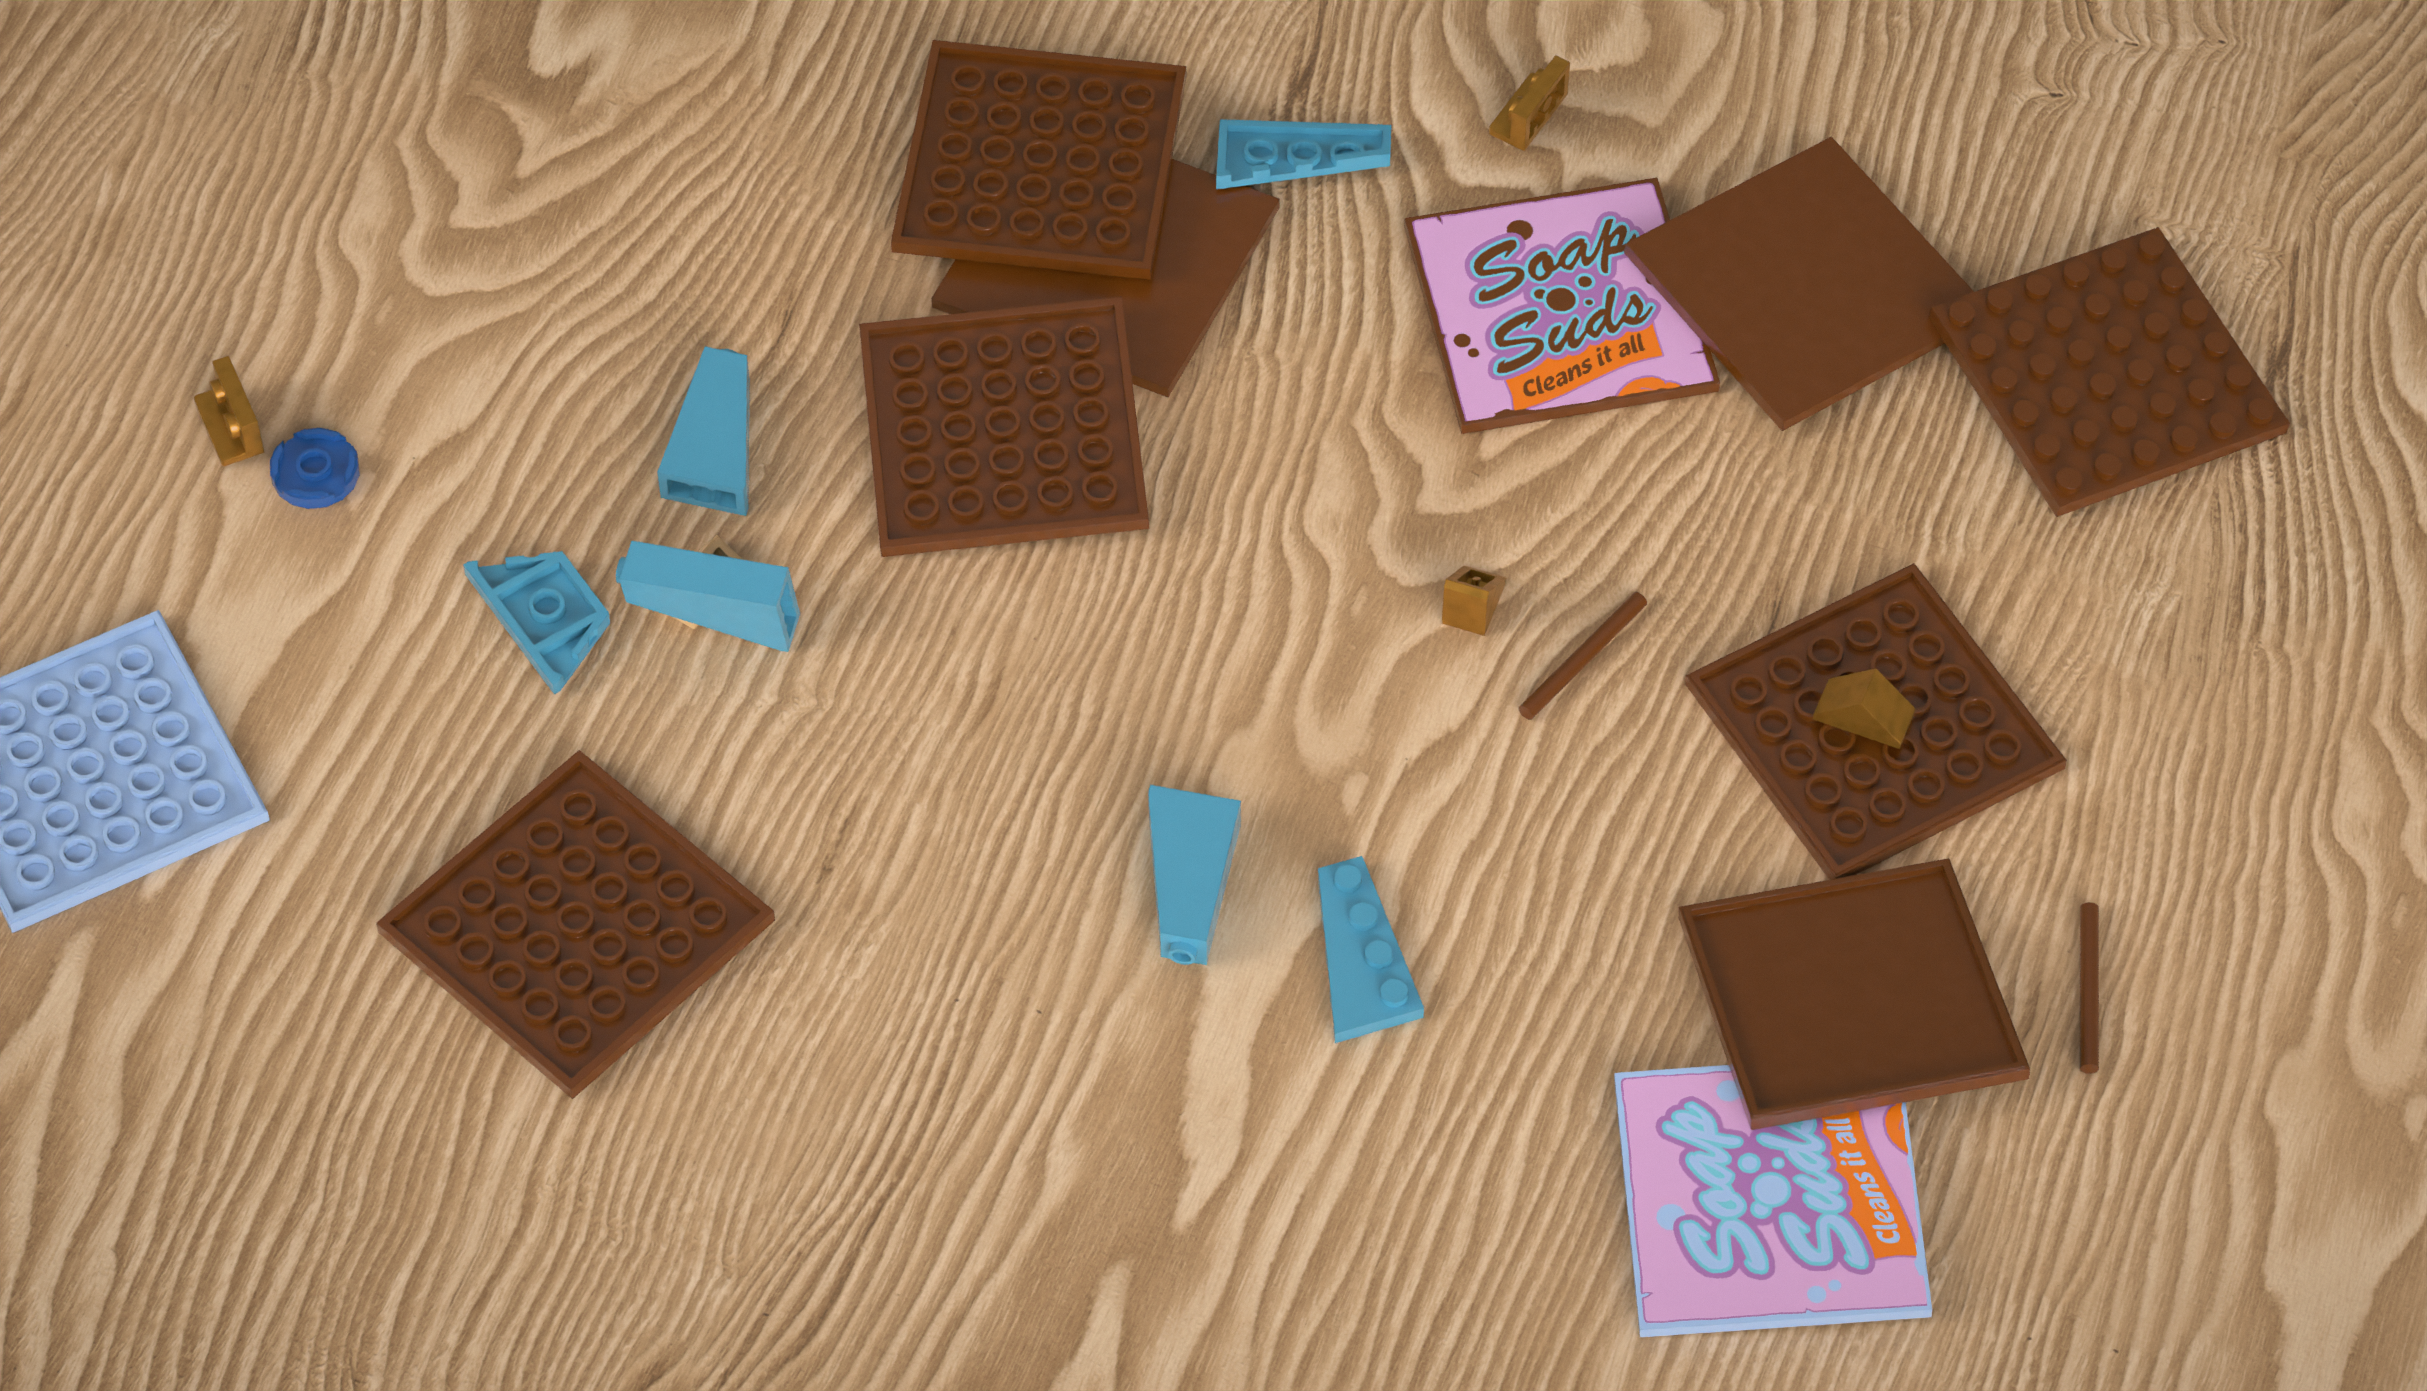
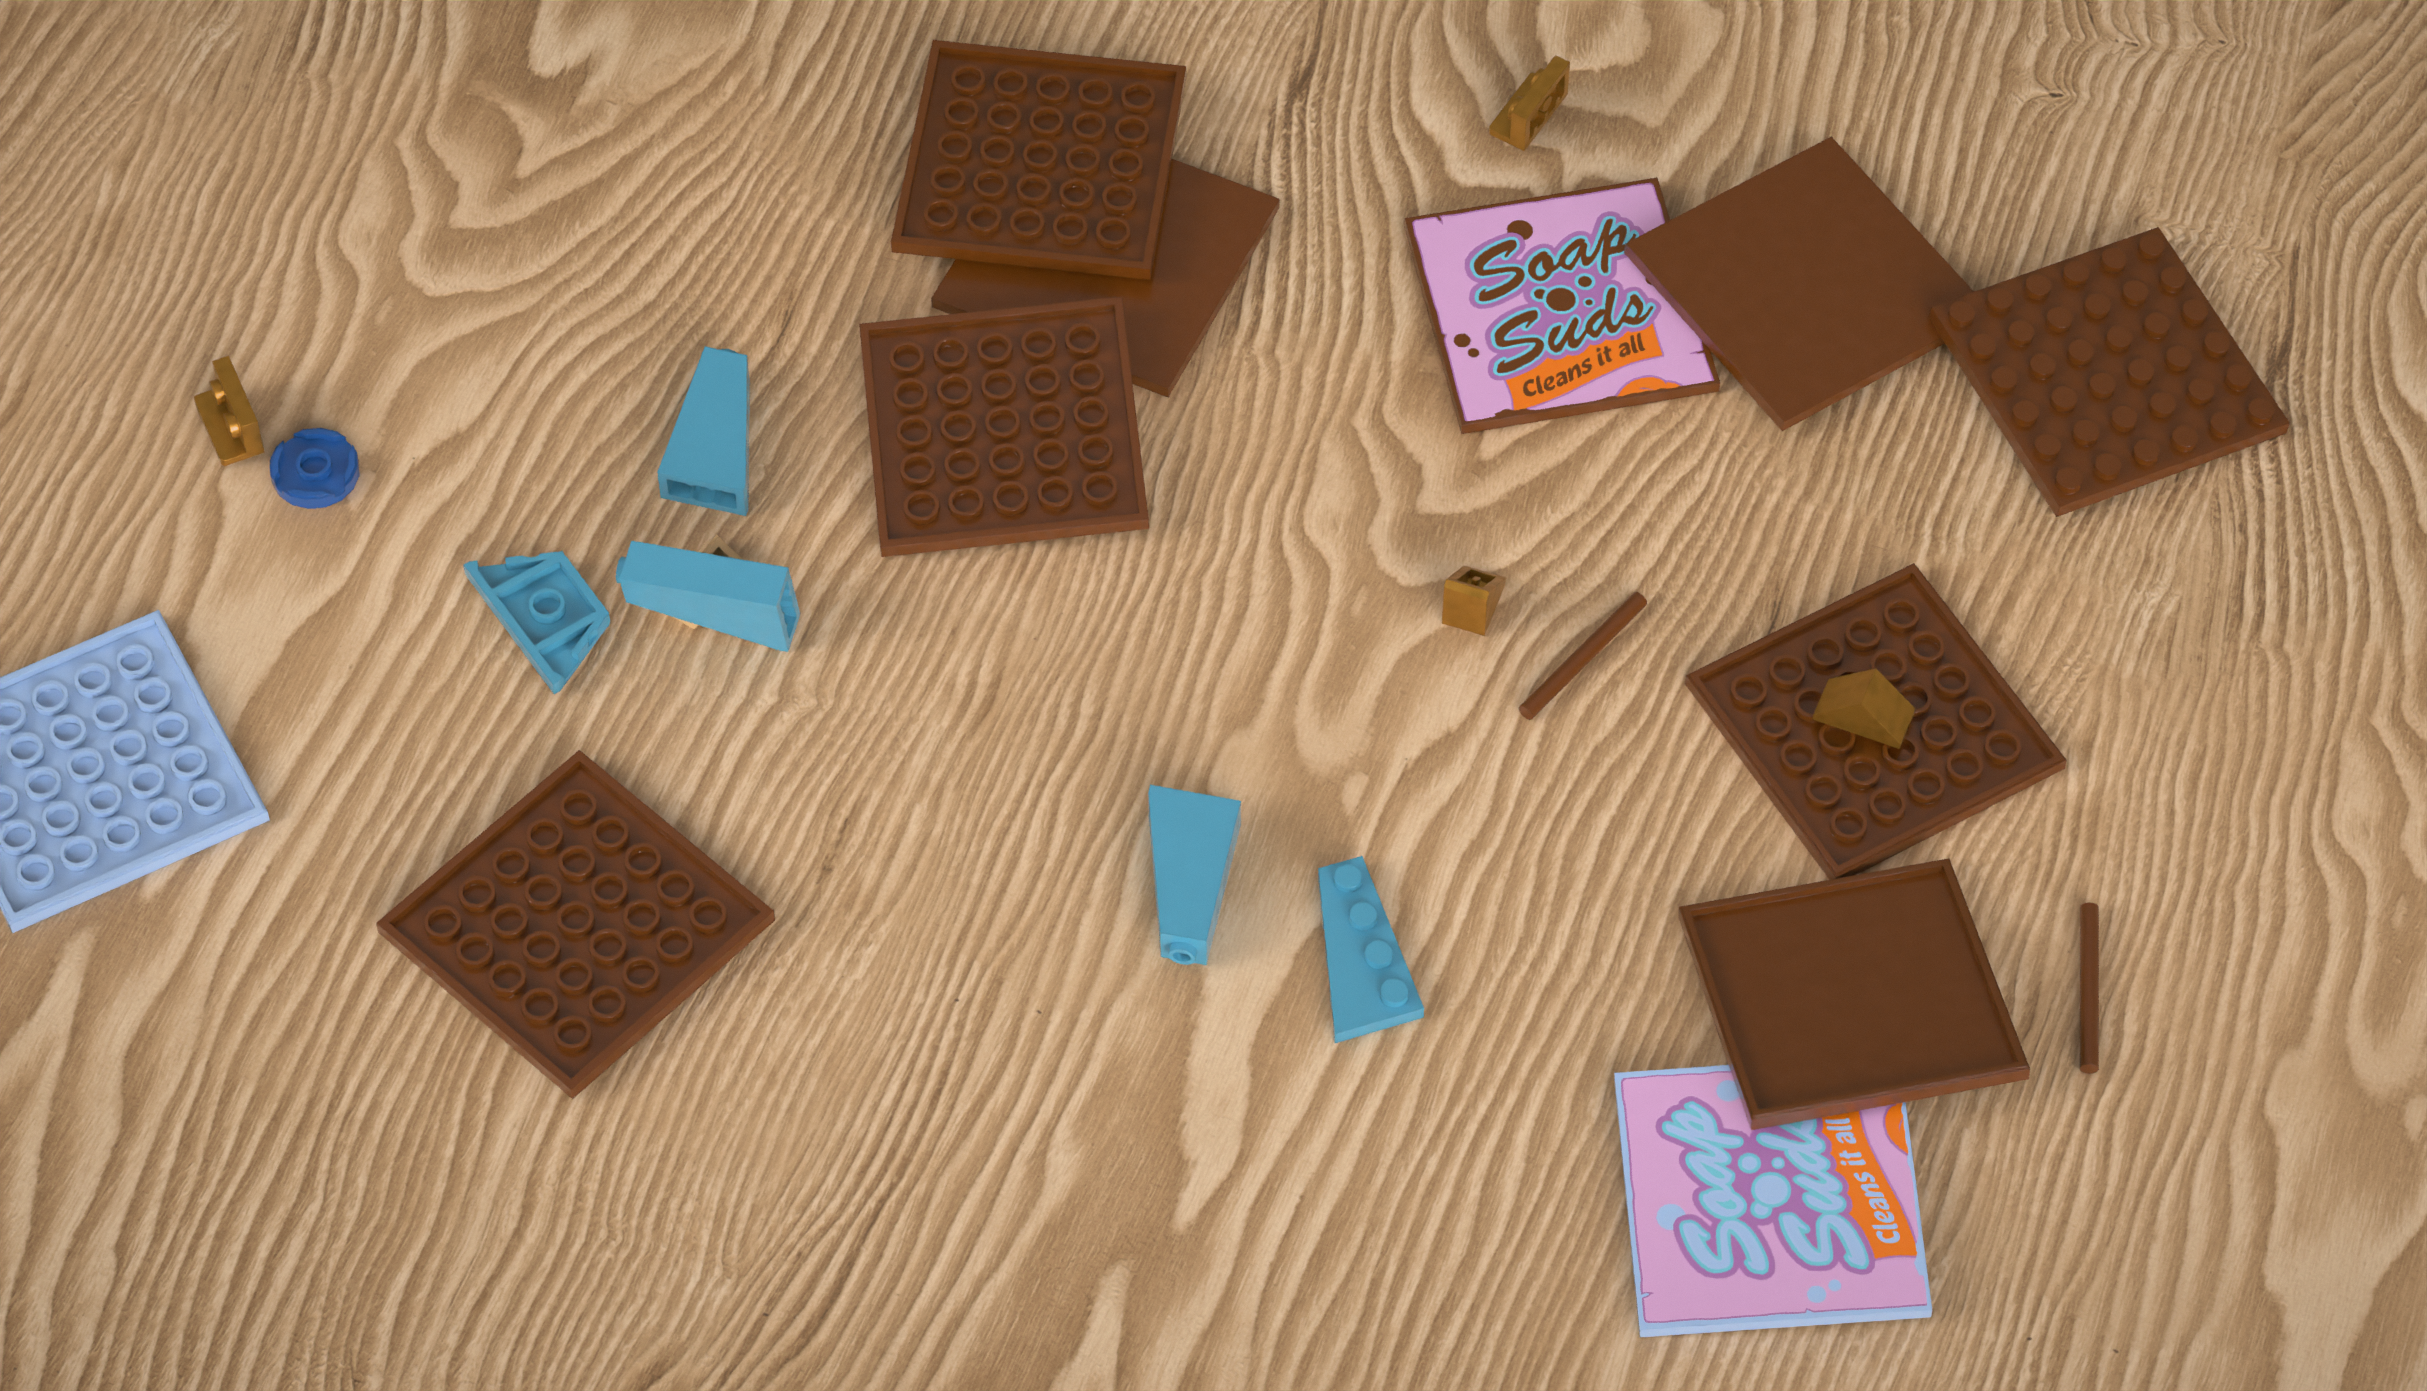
dark azure wing [1216,119,1391,189] -> none

